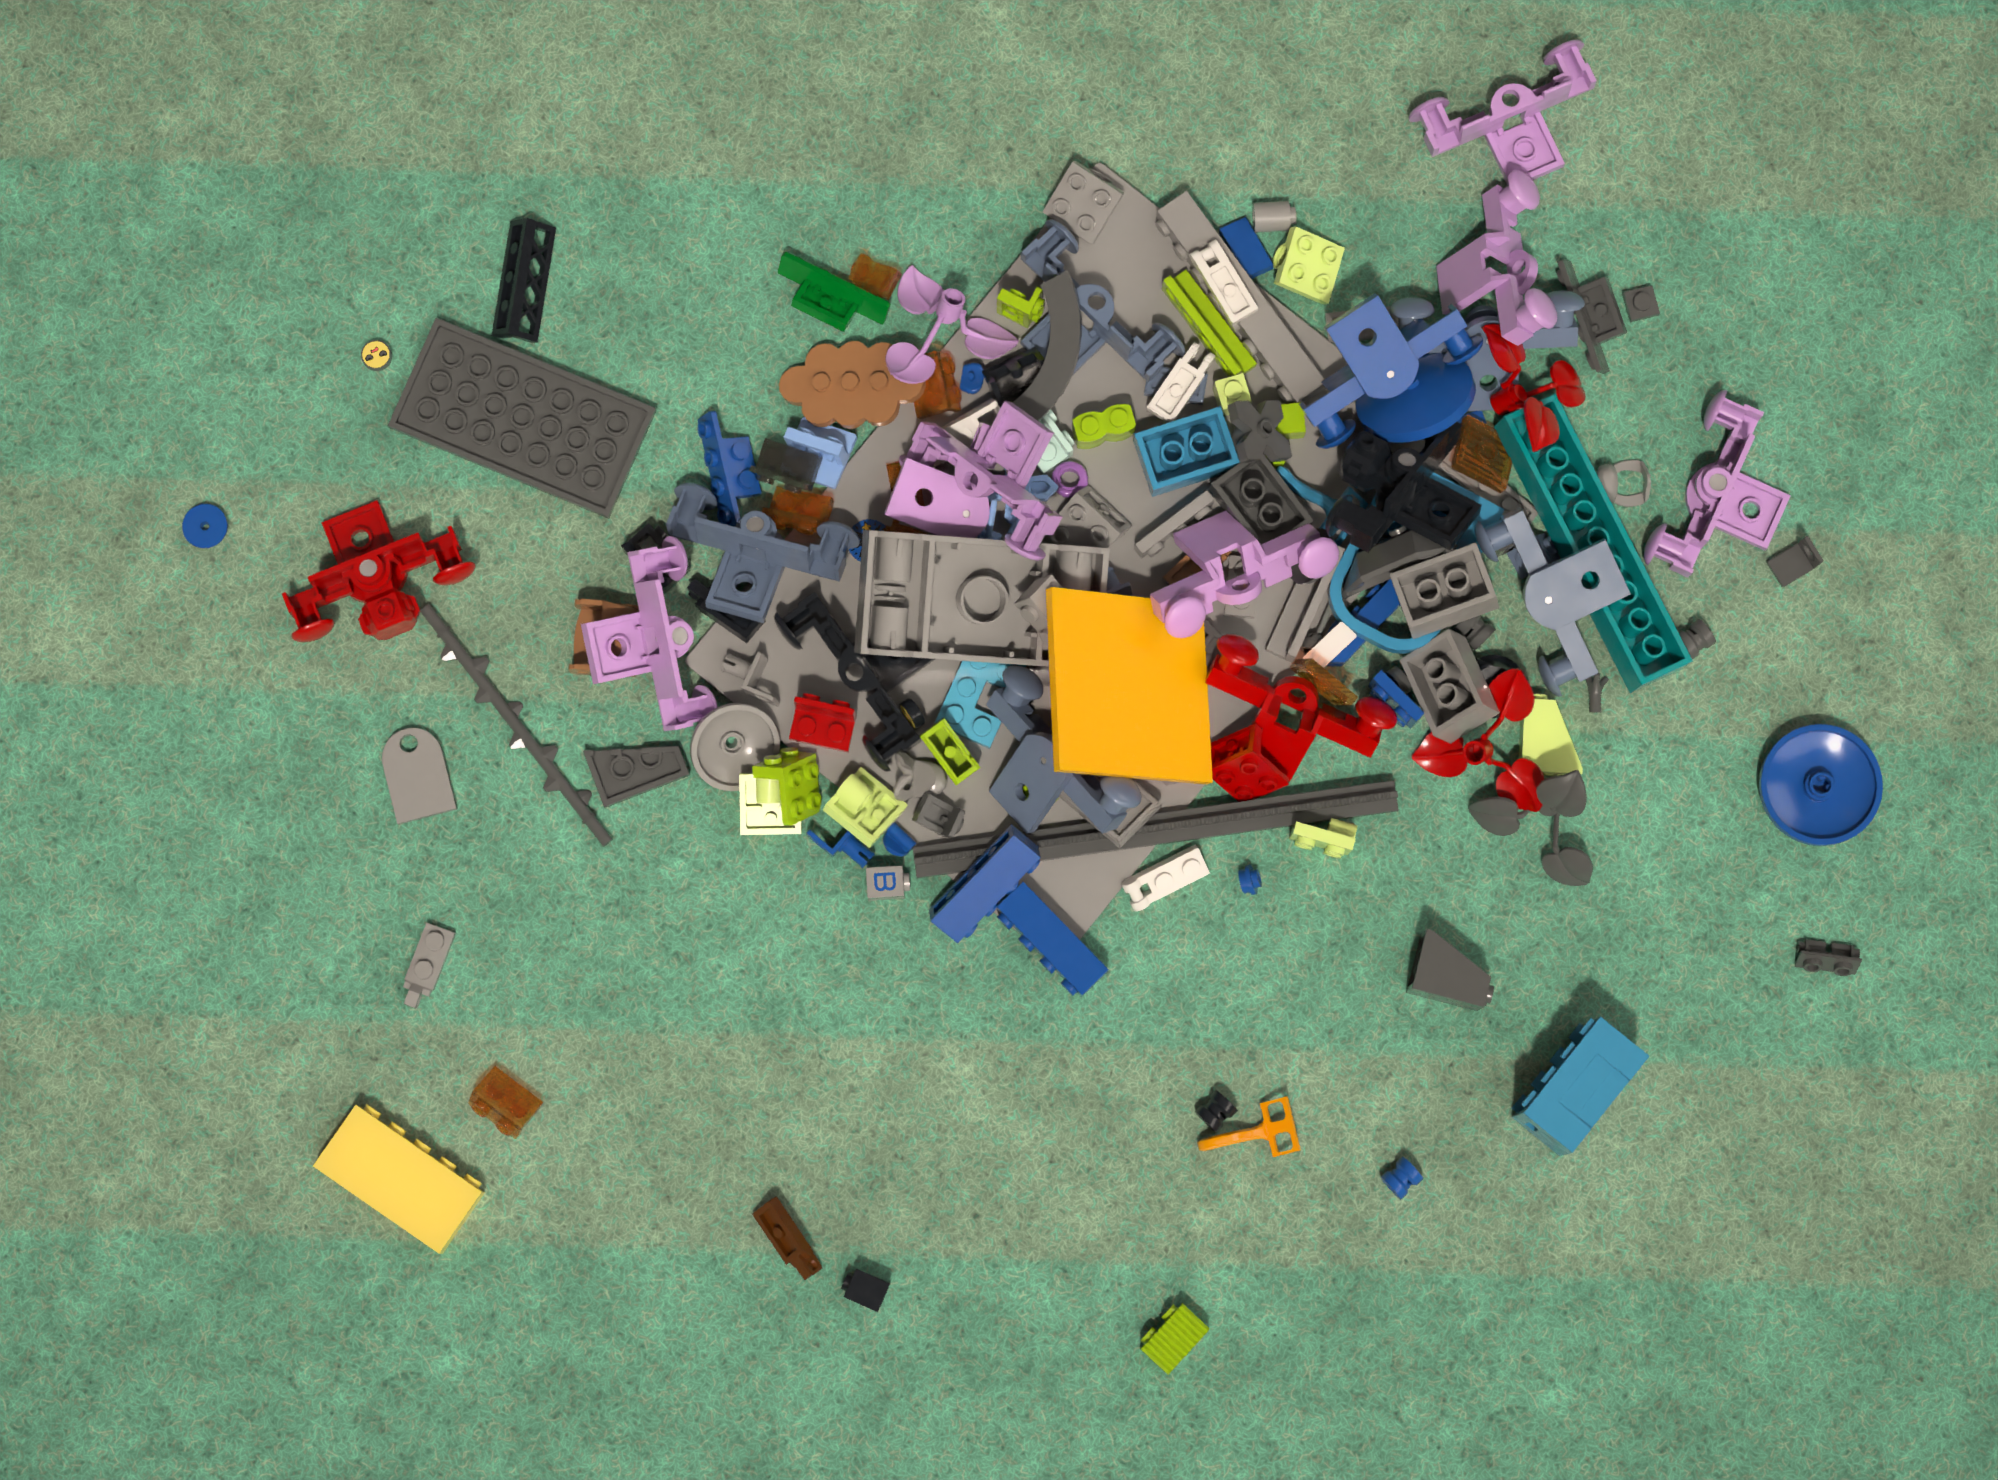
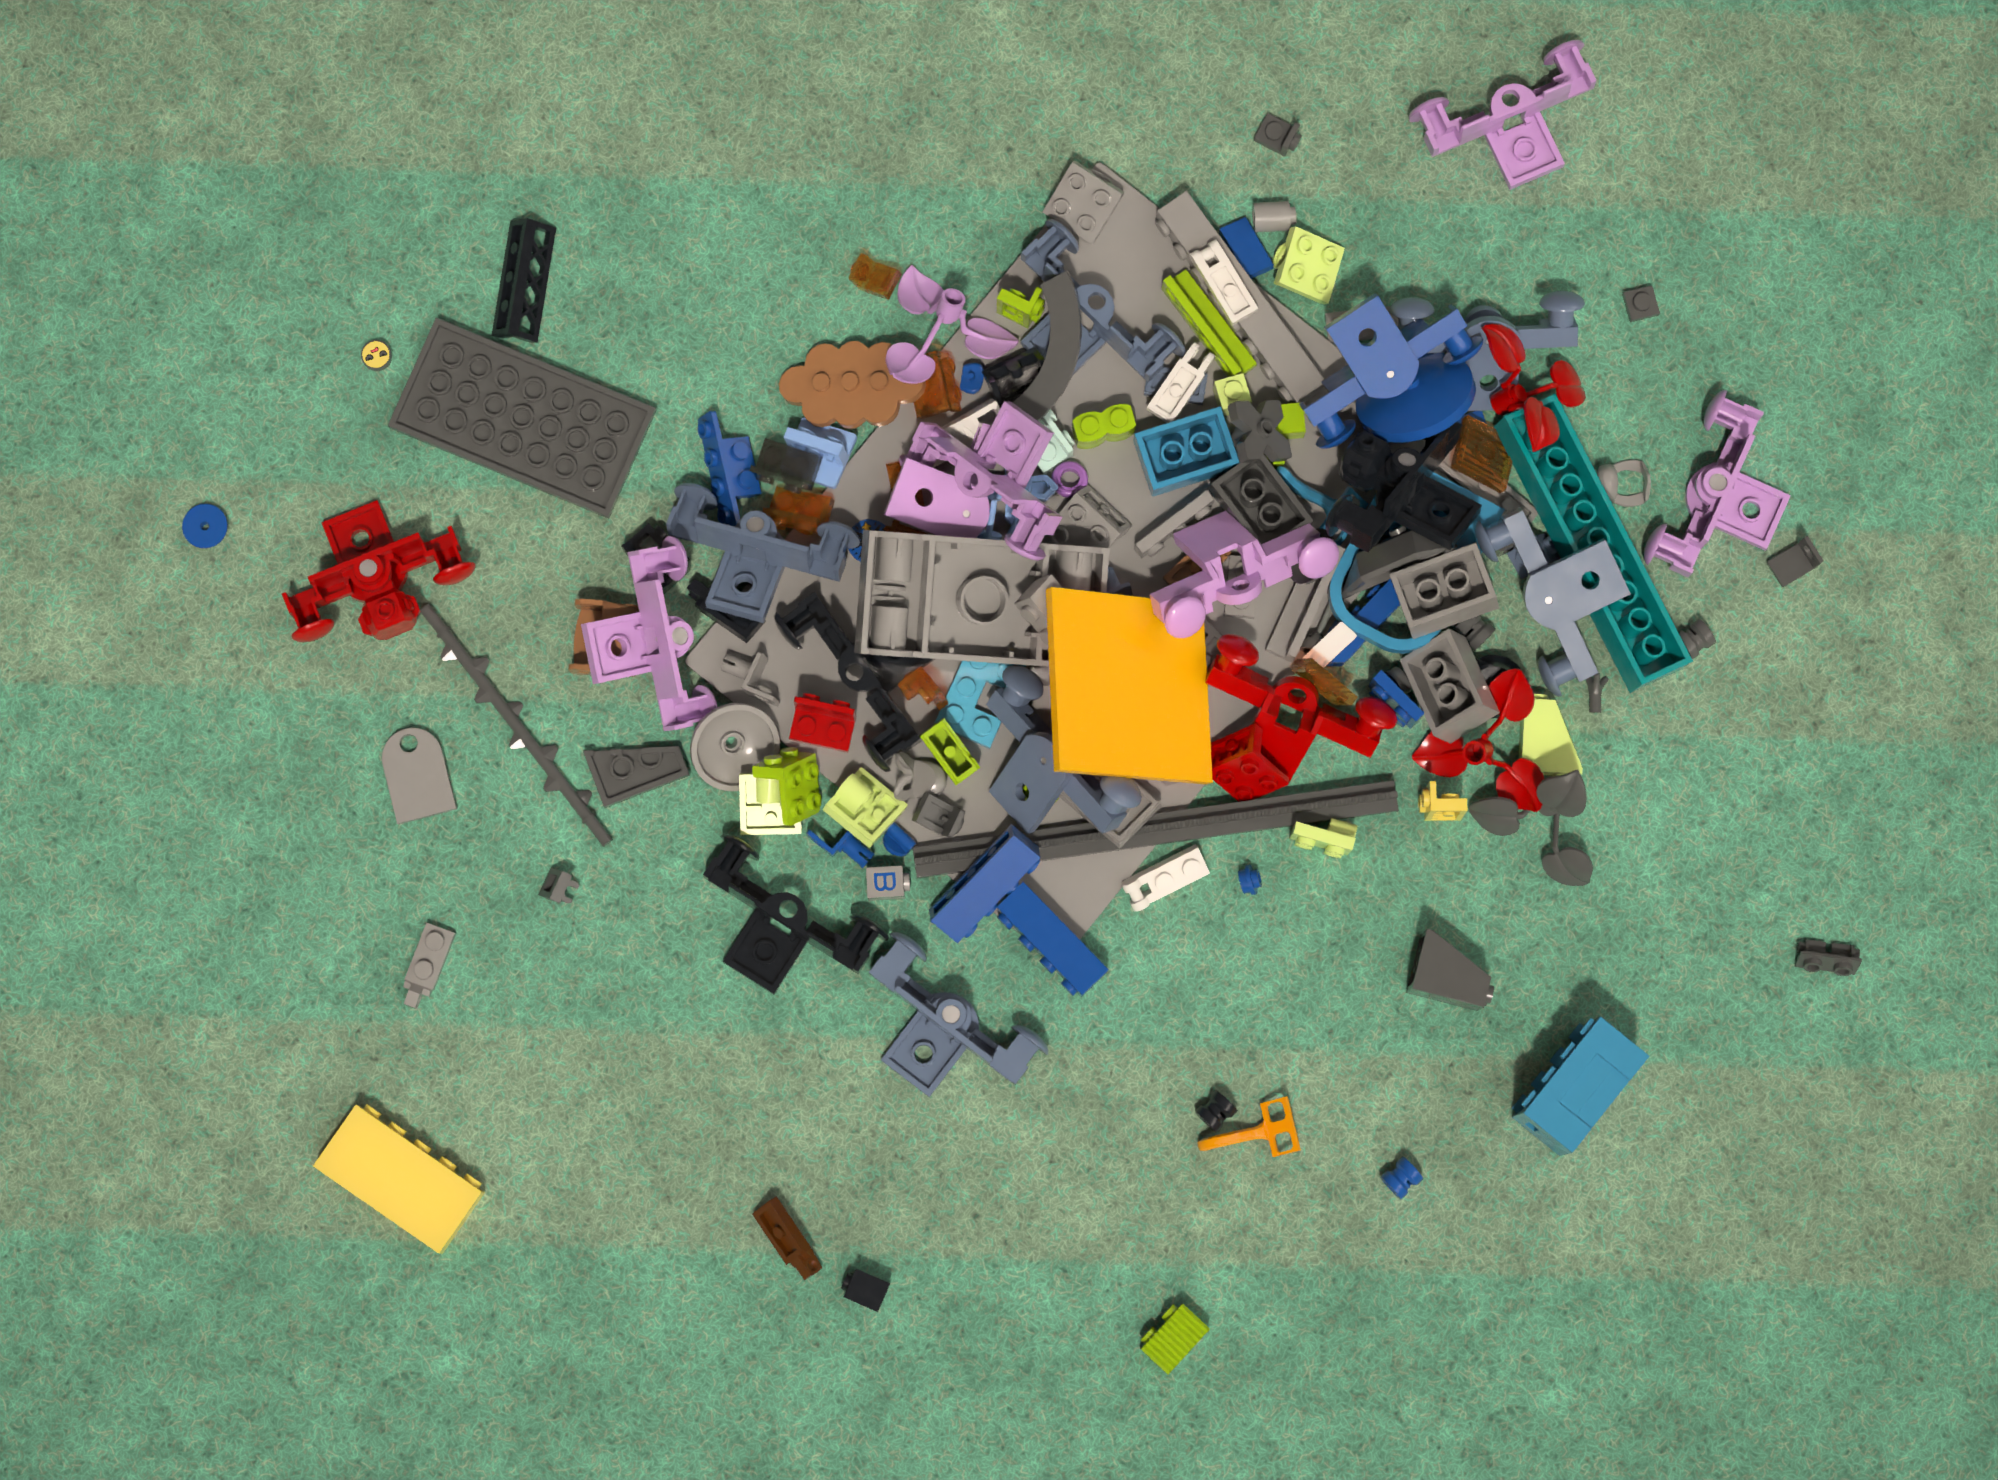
clear orange bracket [468,1066,543,1139] -> none
green bracket [778,252,891,332] -> none
black tile [899,698,925,729] -> none
lavender piece [1436,170,1557,346] -> none
dark grey bracket [1557,259,1627,374] -> none
blue dish [1759,724,1883,846] -> none
none -> dark grey tile [538,867,579,903]
none -> black piece [703,833,889,995]
none -> sand blue piece [869,932,1048,1097]
none -> clear orange bracket [898,666,949,711]
none -> dark grey bracket [1254,113,1302,157]
none -> light yellow bracket [1418,781,1468,821]

